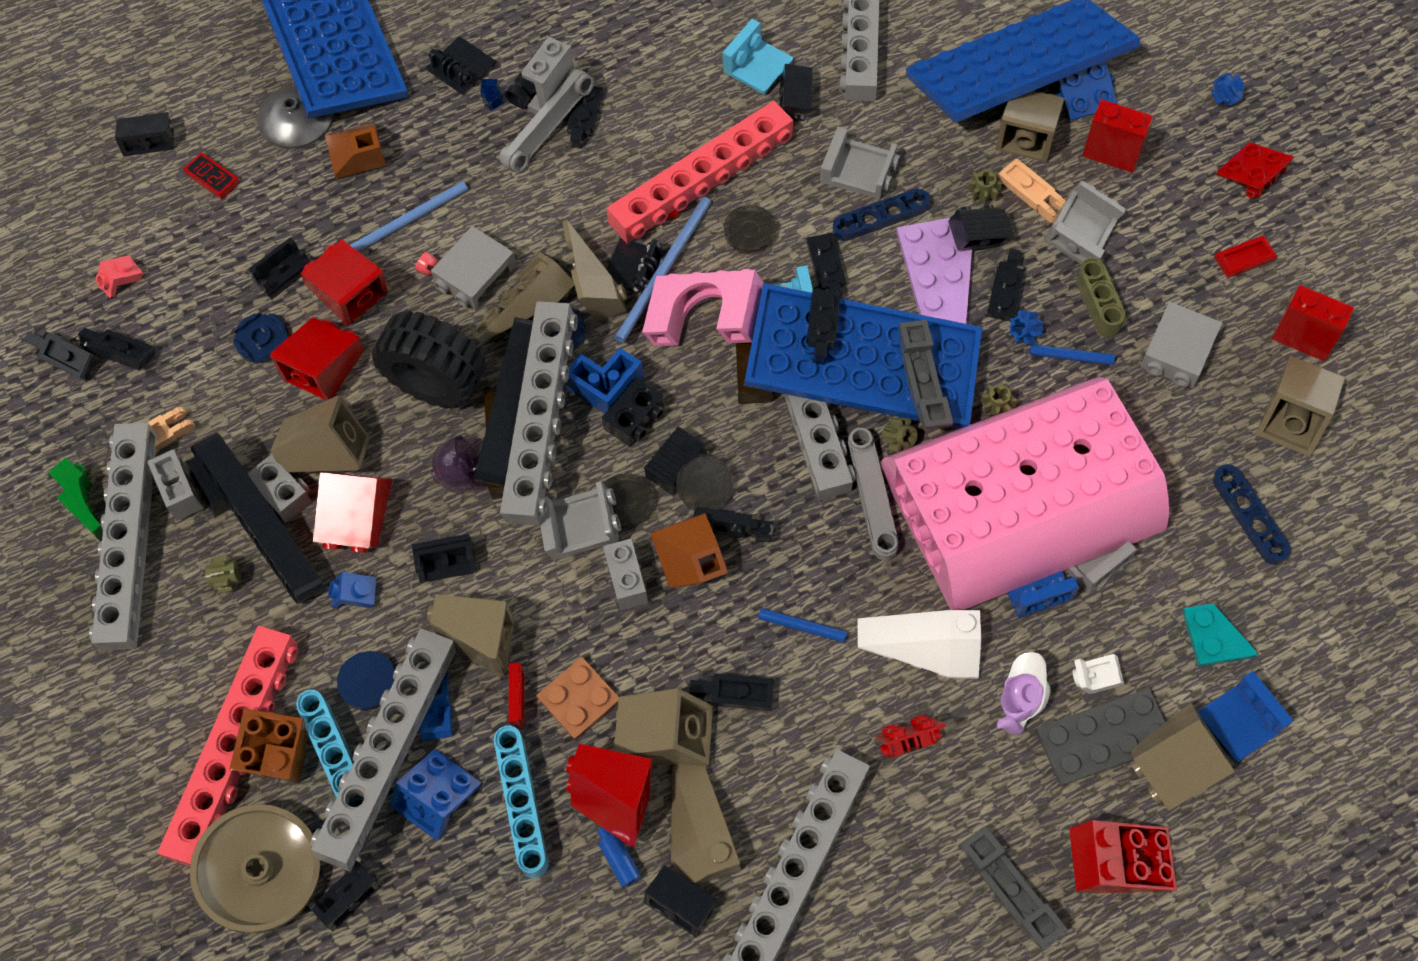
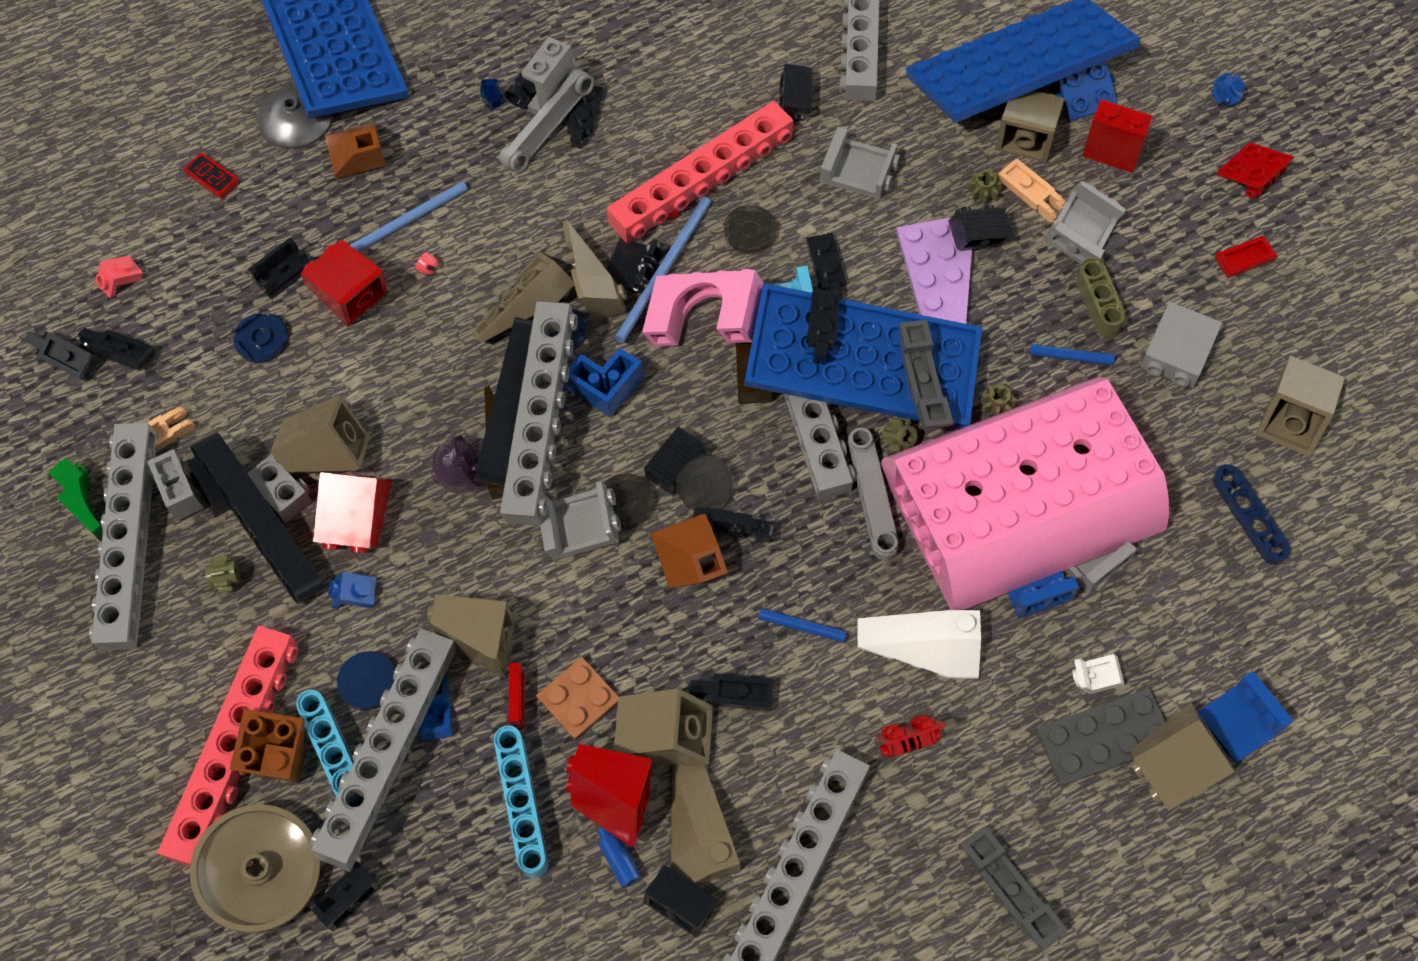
black hinge [115,112,174,157] -> none
red slope [269,317,364,401] -> none
black tyre [372,311,486,408] -> none
blue bracket [390,750,481,841] -> none
black hinge [411,533,477,583] -> none
black hinge [425,36,496,95] -> none
light grey panel [431,226,517,310] -> none
black brick [602,377,665,447] -> none
light grey brick [603,539,648,611] -> none
medium azure bracket [722,19,793,95] -> none
dark blue beam [832,188,930,241] -> none
black hinge [986,248,1024,322] -> none
lavender hair [997,652,1050,735] -> none
blue gear [1009,310,1044,344] -> none
red slope [1069,820,1177,894] -> none
teal wing [1182,603,1257,667] -> none
red slope [1272,285,1354,361] -> none

